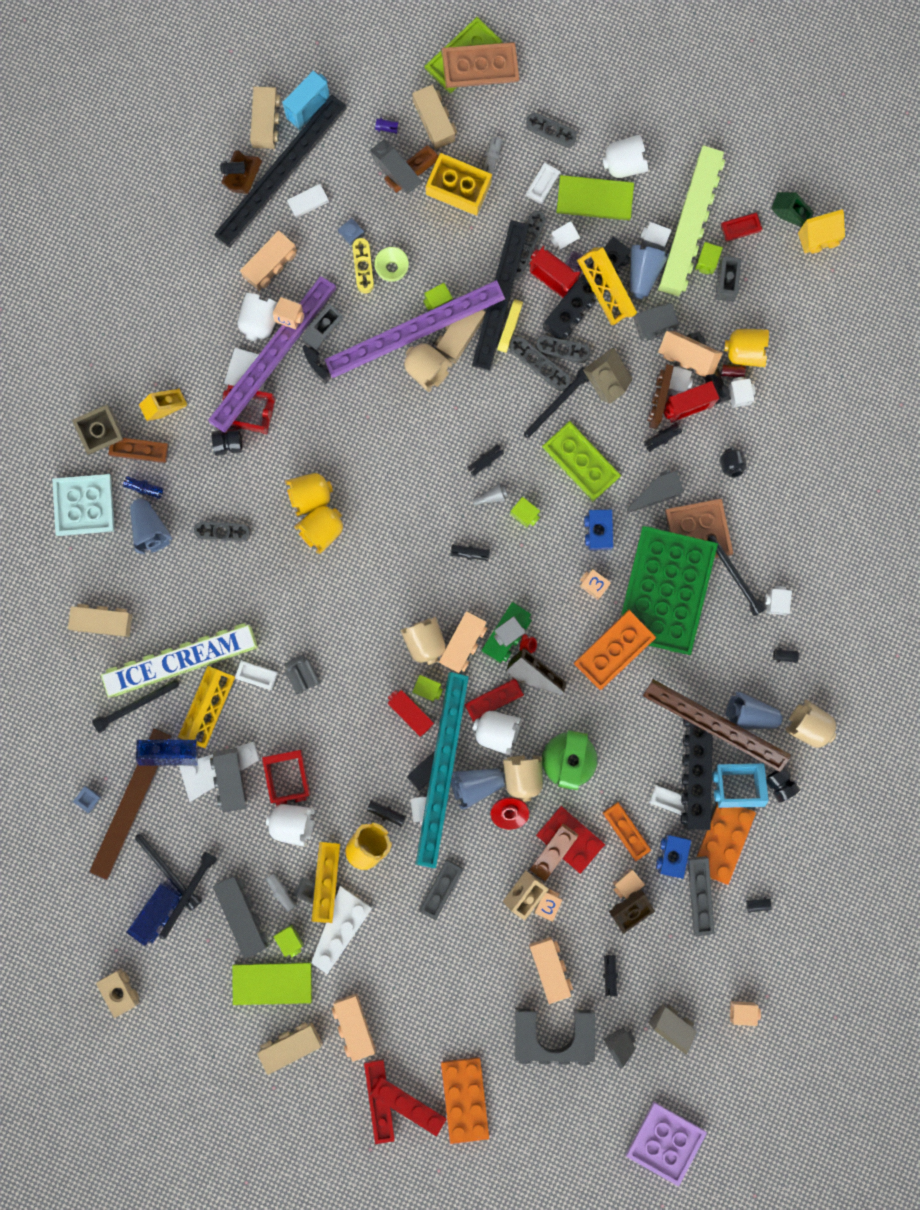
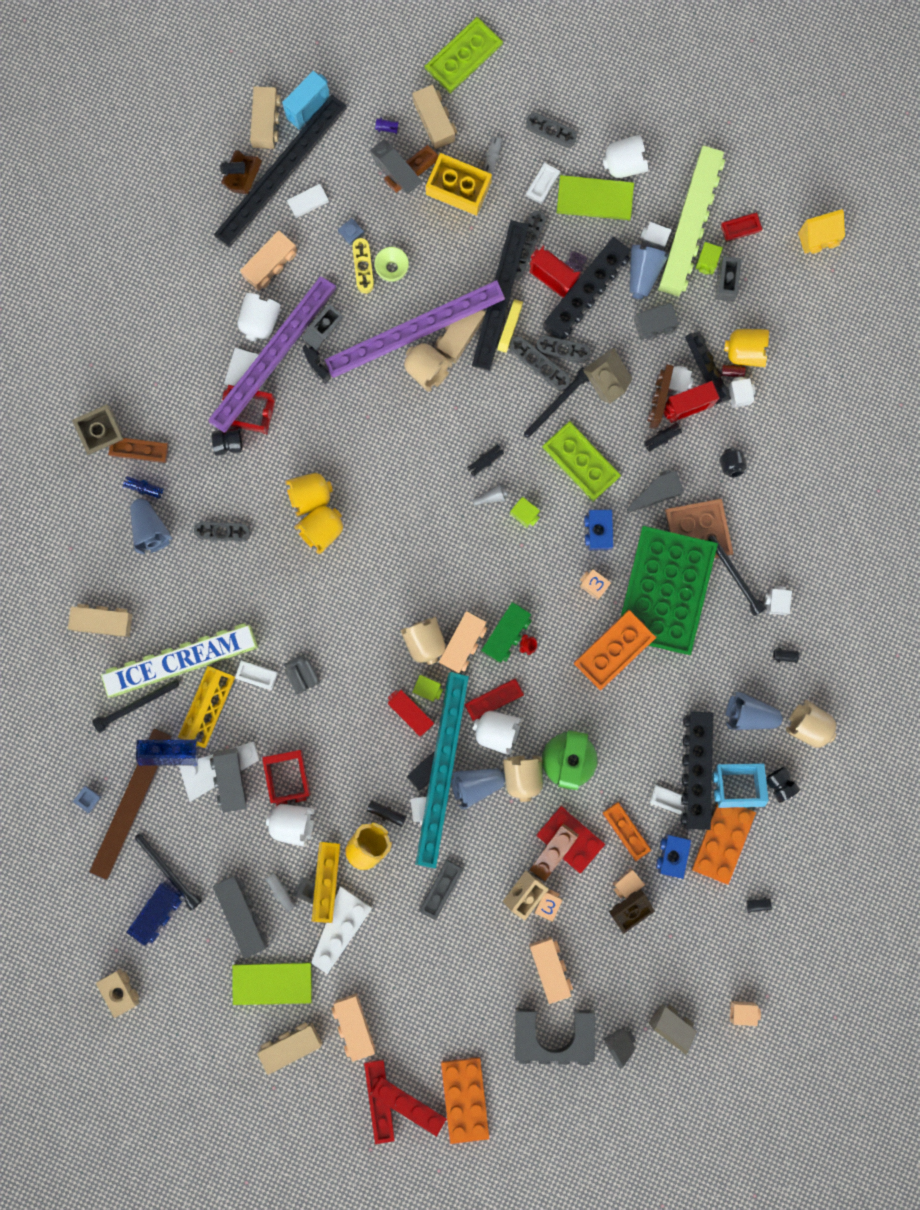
light aqua plate [52,474,115,536] -> none
yellow slope [139,388,187,421] -> none
black piece [159,851,217,940] -> none
light nougat brick [273,297,304,330] -> none
lime brick [273,924,304,957] -> none
lime brick [423,283,453,310] -> none
nougat plate [441,42,519,88] -> none
black pin [450,544,490,562] -> none
red dish [490,797,529,830] -> none
light grey brick [494,617,525,647] -> none
slope [506,647,566,695] -> none
white brick [550,221,580,249] -> none
yellow fence [577,247,637,325] -> none
black pin [603,955,618,996] -> none
lavender plate [625,1101,707,1186] -> none
reddish brown tile [643,679,791,772] -> none
light nougat brick [658,331,722,377] -> none
dark grey plate [687,856,715,937] -> none
dark green slope [771,192,814,227] -> none

